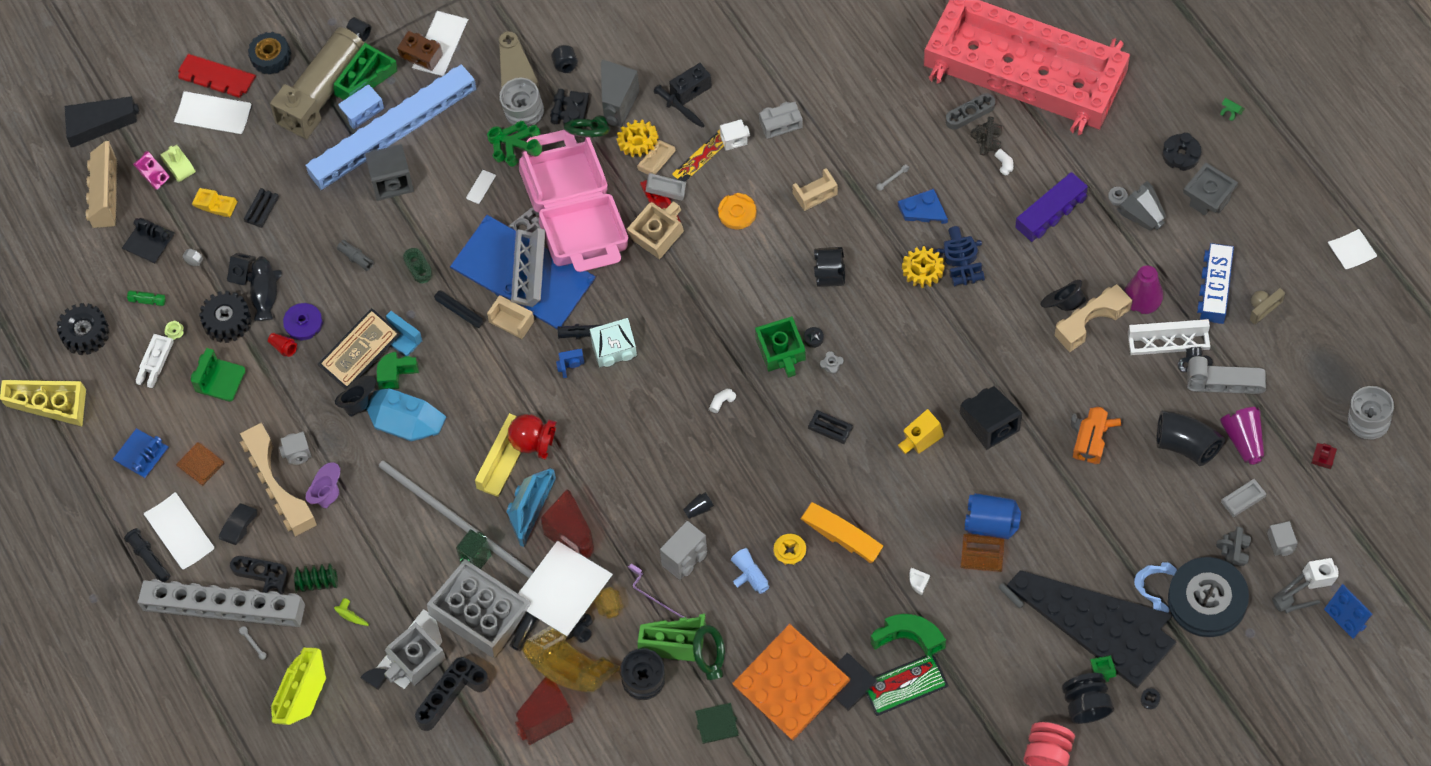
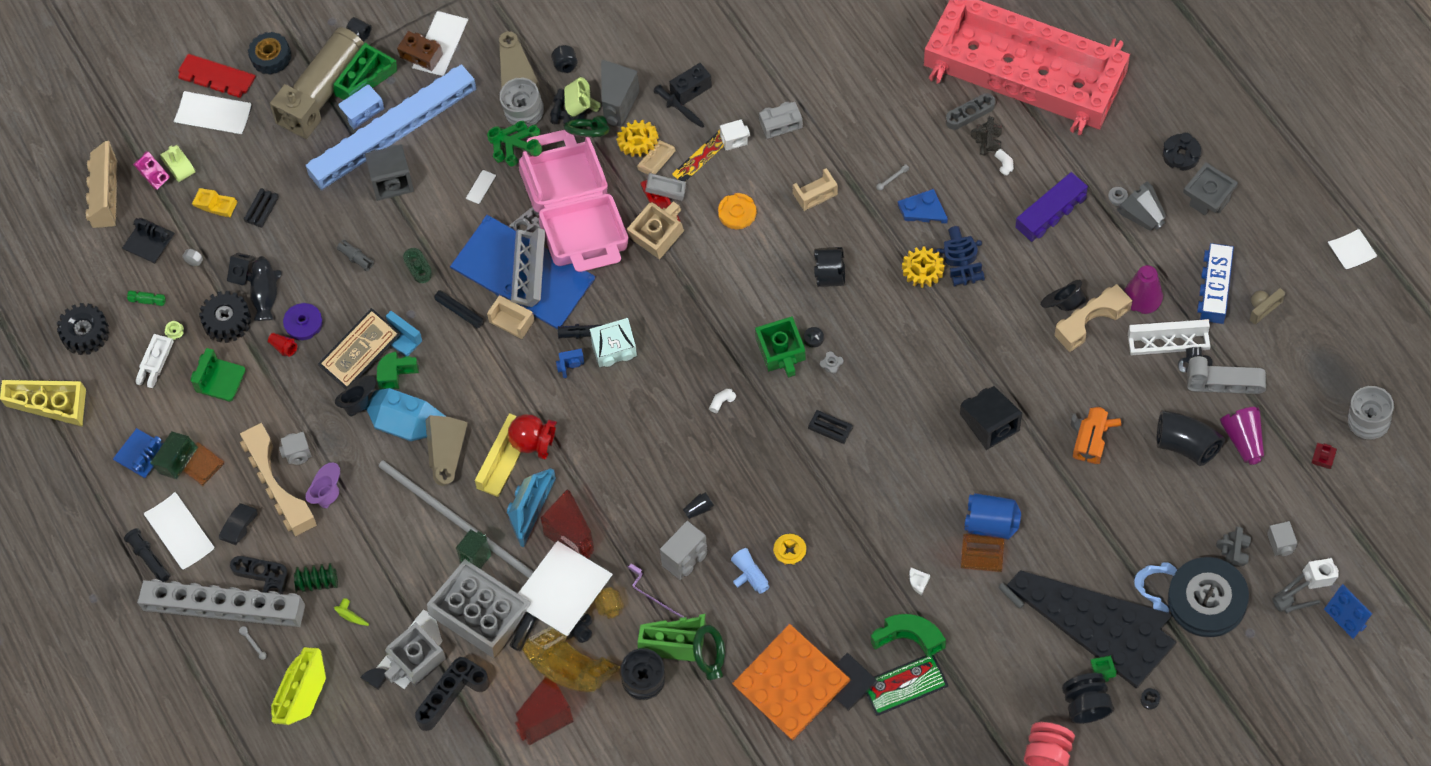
black slope [65,96,140,147] -> none
clear green piece [695,703,739,744] -> none
light orange slope [800,502,883,564] -> none
yellow torso [898,409,944,454] -> none
green tile [1220,98,1245,121] -> none
light grey tile [1221,479,1267,518] -> none
none -> clear green brick [150,431,198,480]
none -> dark tan piece [426,415,468,486]
none -> yellowish green beam [564,77,601,117]

